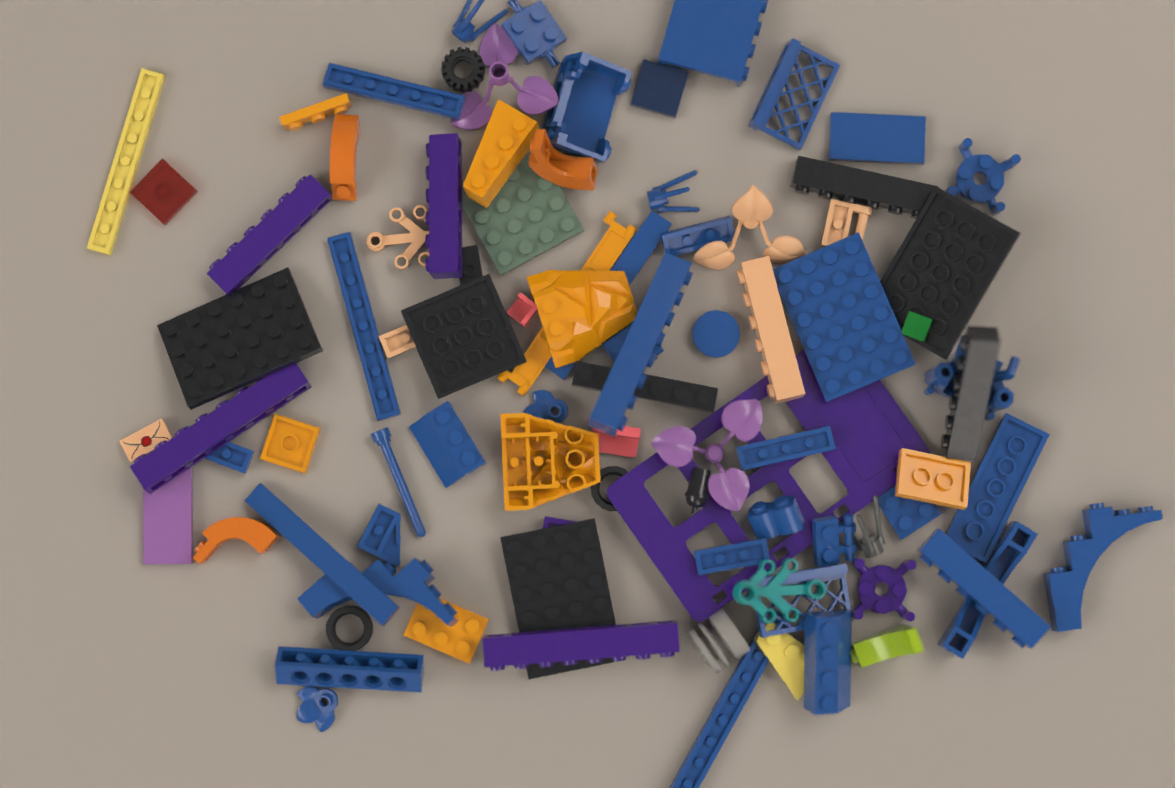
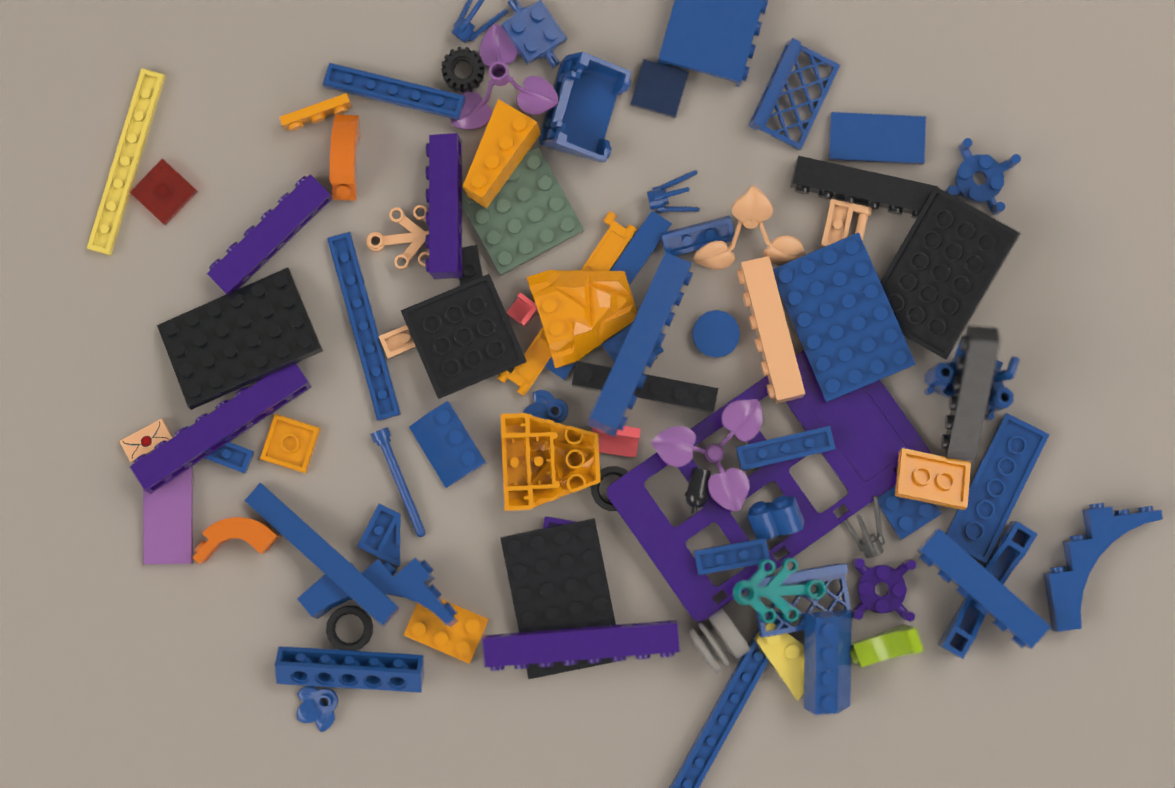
orange arch [528,129,598,191] -> none
blue plate [812,513,857,567] -> none
green tile [902,311,933,342] -> none

